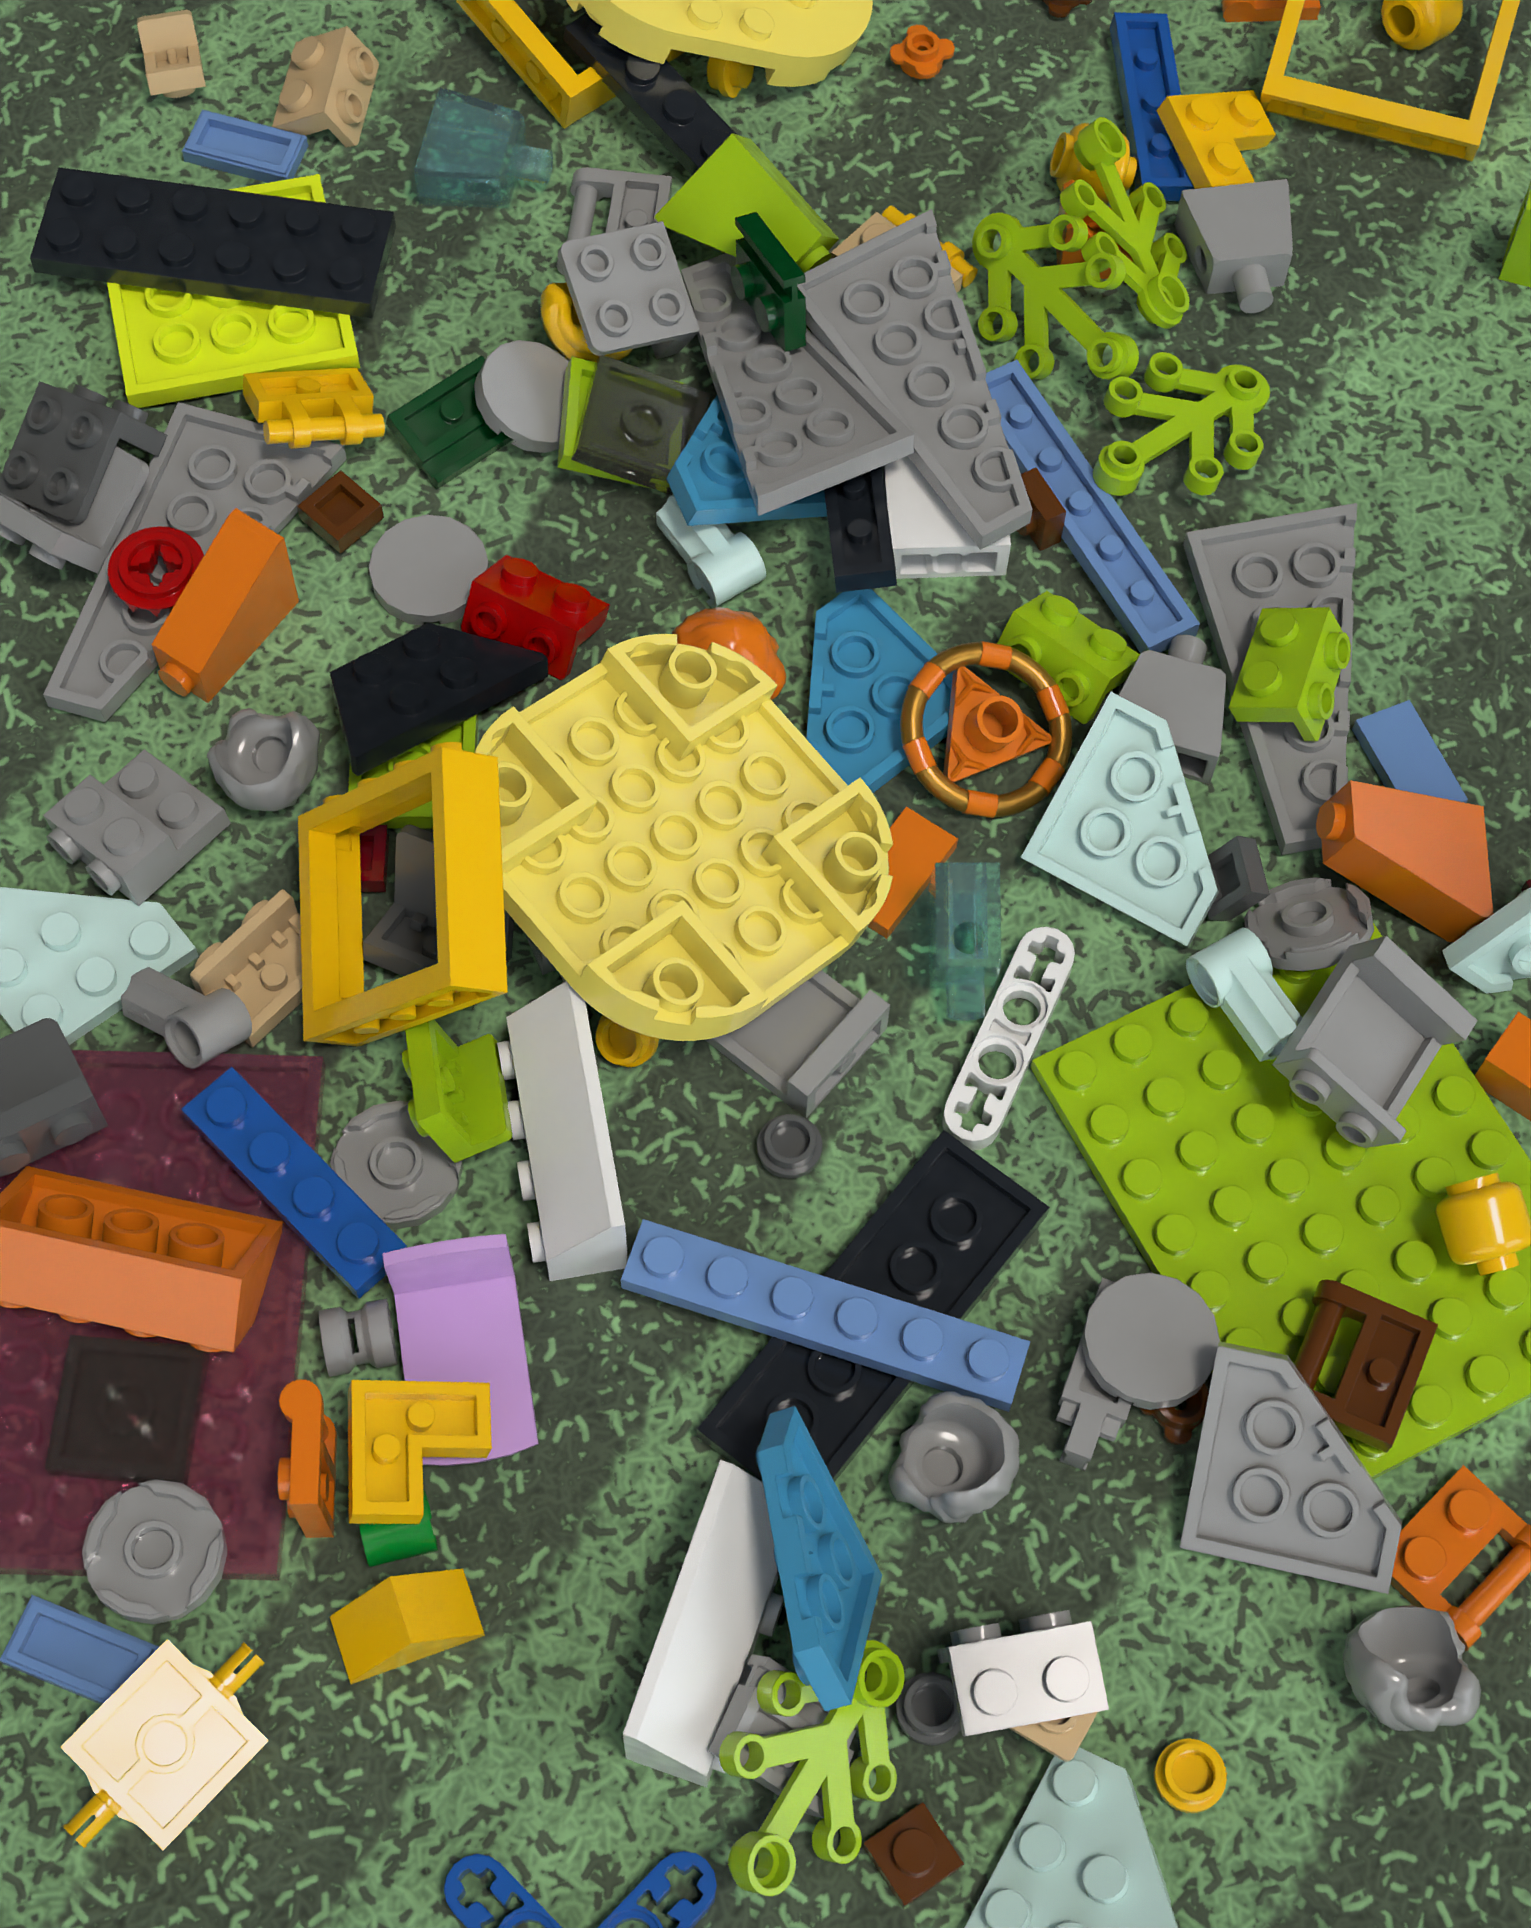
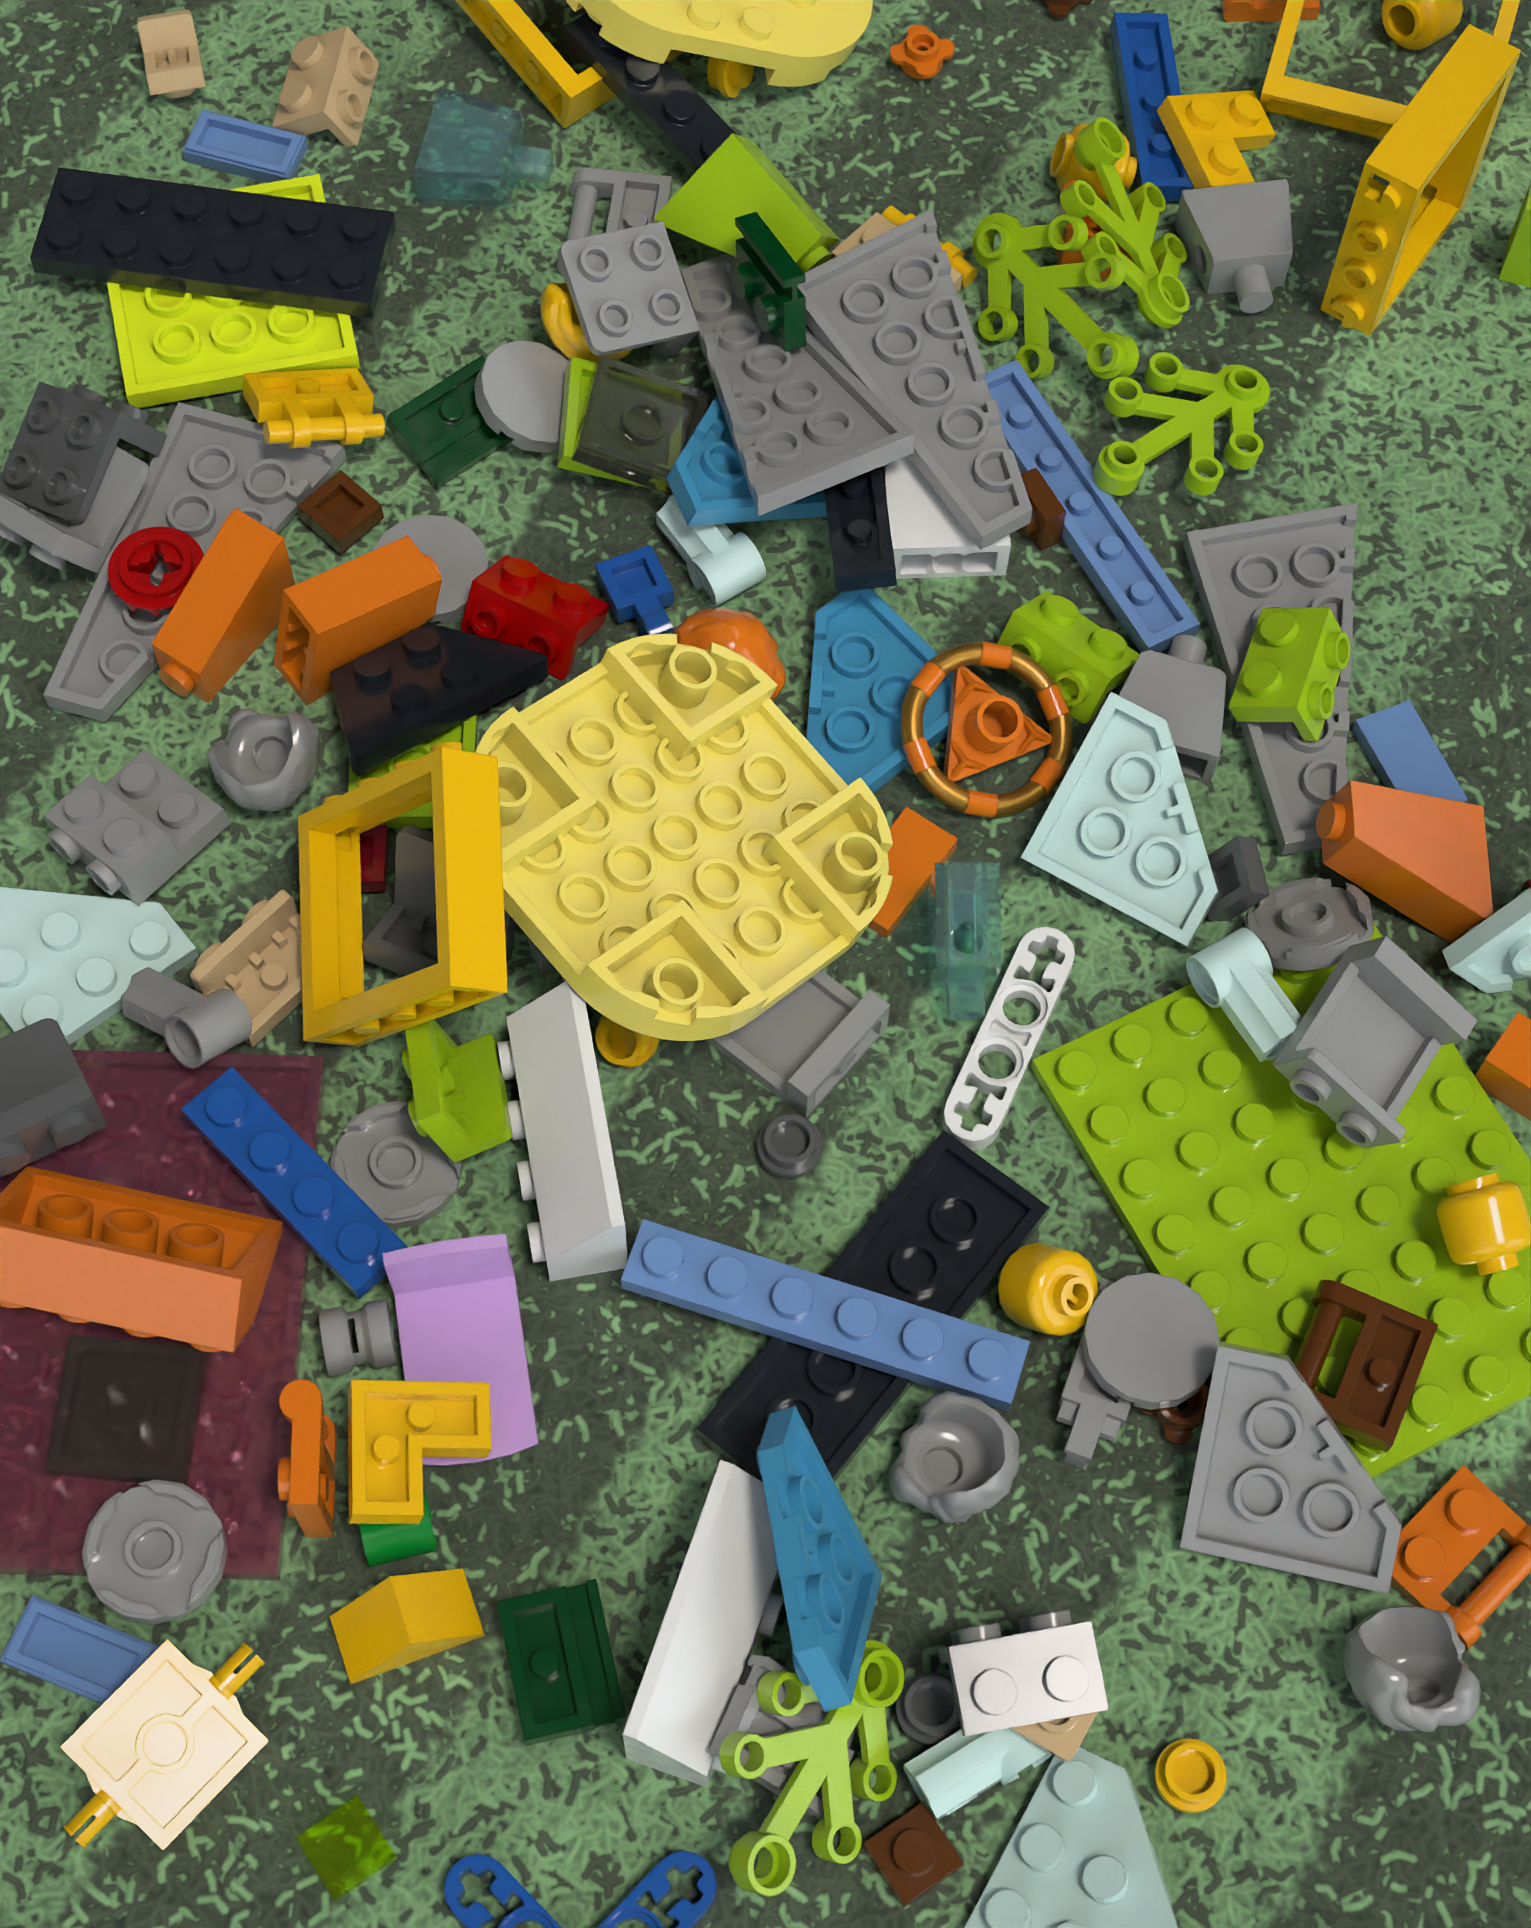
none -> orange slope [273,535,442,706]
none -> clear neon green tile [296,1795,398,1902]
none -> dark green plate [496,1579,627,1746]
none -> blue plate [595,545,674,636]
none -> light aqua piece [903,1728,1052,1821]
none -> yellow head [998,1242,1099,1336]
none -> yellow window [1320,24,1521,336]

